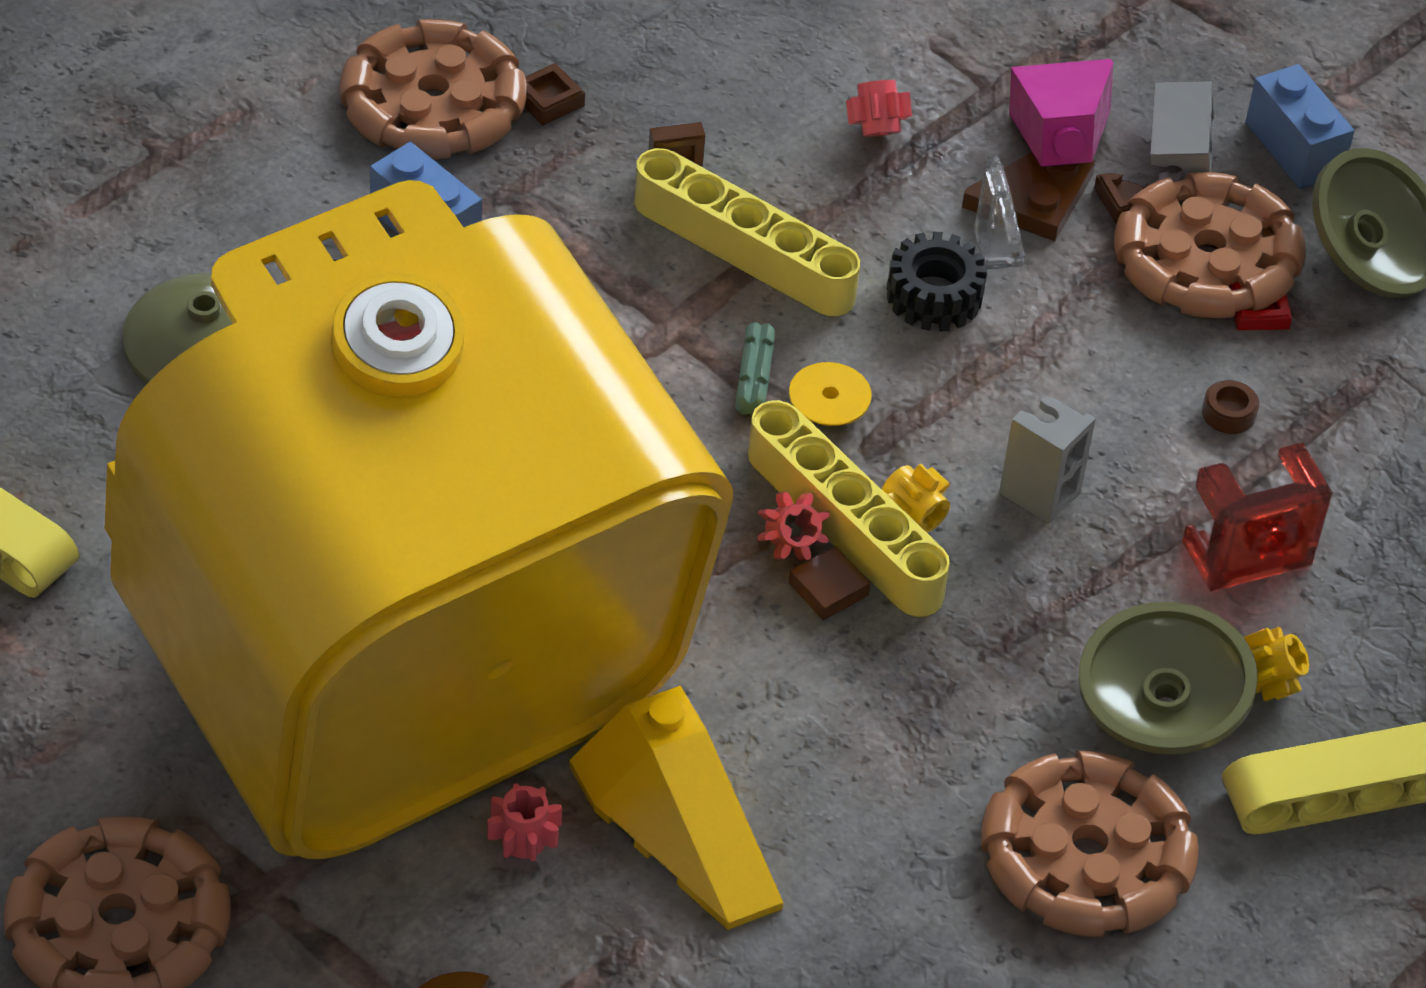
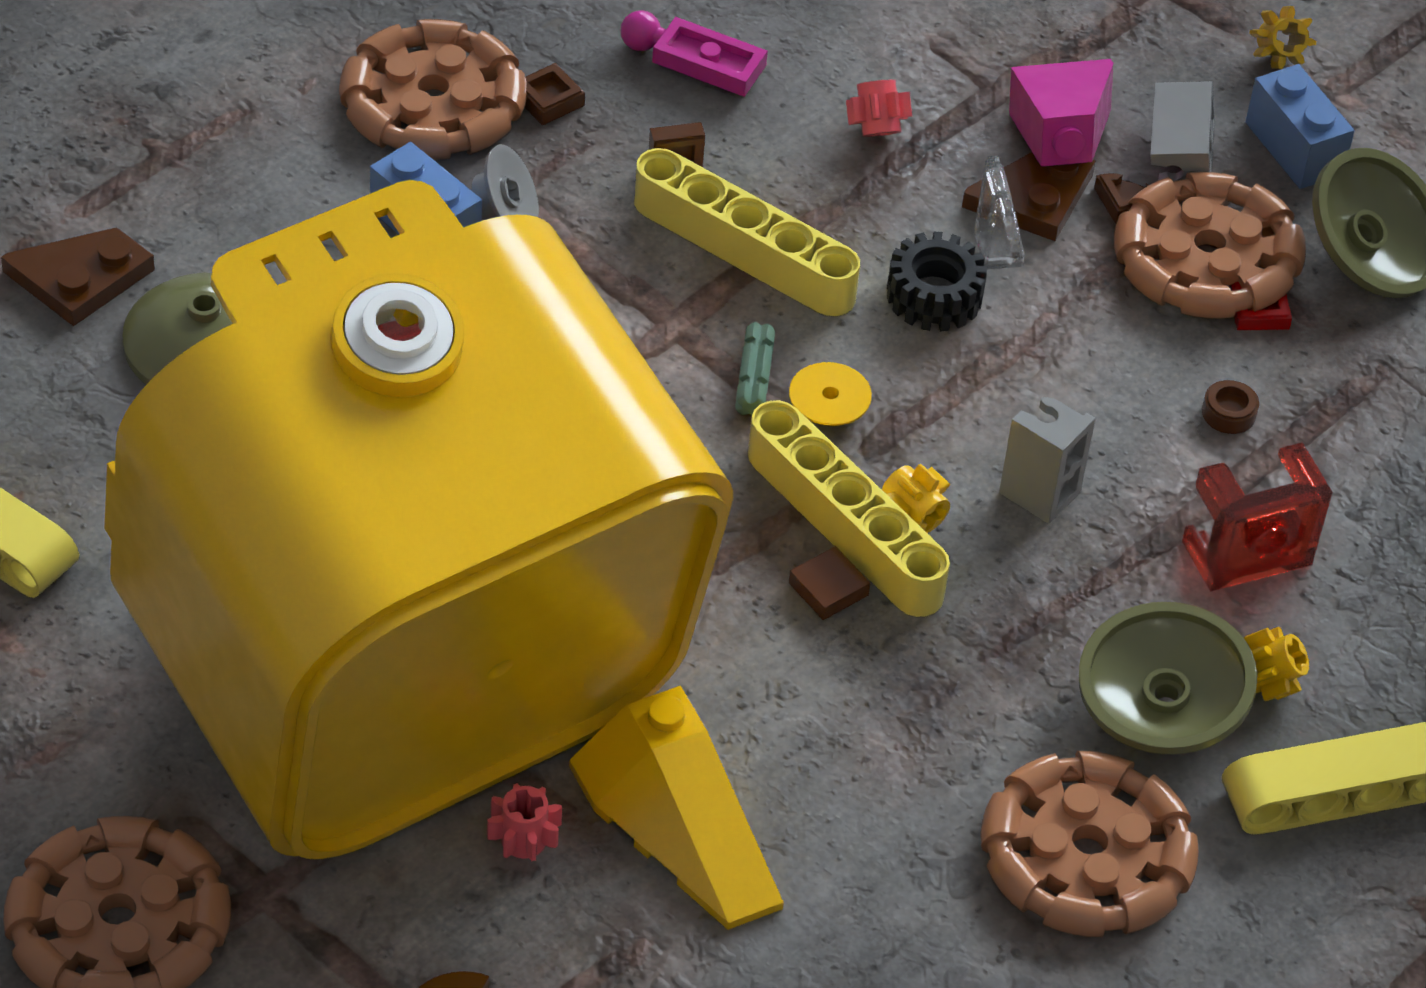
coral gear [757,492,830,561] -> none
none -> reddish brown wing [1,227,155,326]
none -> light grey piece [472,144,539,220]
none -> dark pink plate [620,10,768,97]
none -> yellow gear [1249,6,1317,69]

